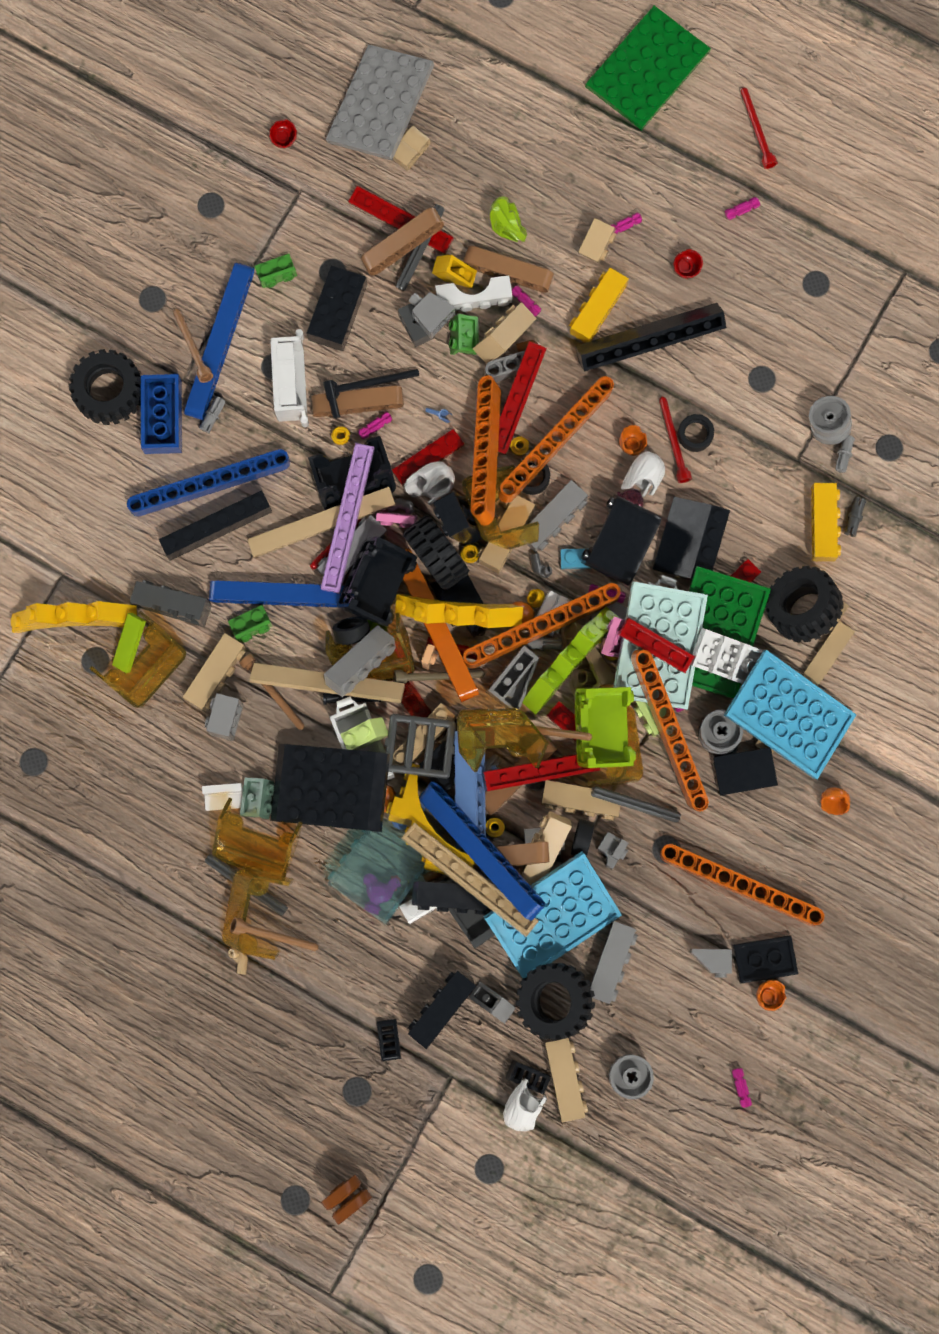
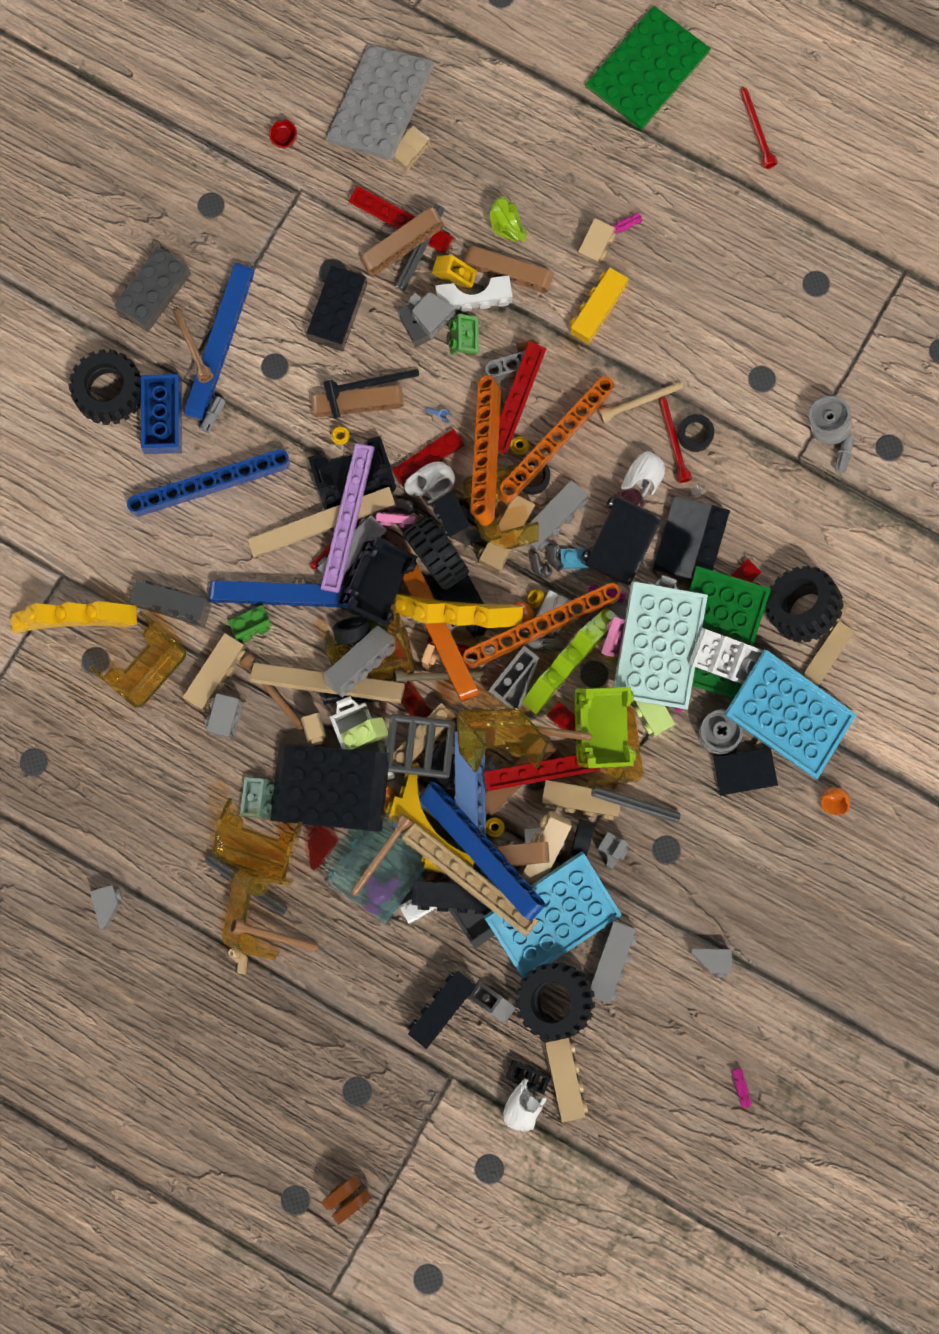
lime tile [112,613,146,673] -> none
black brick [159,490,272,561] -> none
white panel [202,783,243,811] -> none
bright green bracket [255,254,297,288] -> none
white container [270,329,309,428] -> none
dark pink axle [358,412,392,439] -> none
black slope [377,1019,402,1062] -> none
yellow plate [461,544,479,564] -> none
tan wedge [473,302,537,364] -> none
dark pink axle [512,285,541,317] -> none
tan wedge [561,621,615,698] -> none
black brick [575,303,727,372] -> none
light grey wheel [608,1054,654,1099] -> none
red plate [618,618,695,673] -> none
orange hair [619,425,647,456] -> none
orange beam [631,649,709,812] -> none
orange beam [660,844,825,926] -> none
red hair [673,249,703,279] -> none
dark pink axle [725,197,760,220] -> none
black tile [733,935,798,984] -> none
orange hair [756,980,787,1011] -> none
yellow brick [811,483,841,561] -> none
dark grey pin [844,497,866,537] -> none
none -> light grey slope [90,885,122,930]
none -> dark grey brick [114,247,191,332]
none -> tan brick [301,713,327,747]
none -> clear red slope [308,826,340,872]
none -> medium nougat piece [351,813,414,896]
none -> flat silver arm [547,544,564,571]
none -> tan piece [598,382,683,424]
none -> clear plate [688,483,706,499]

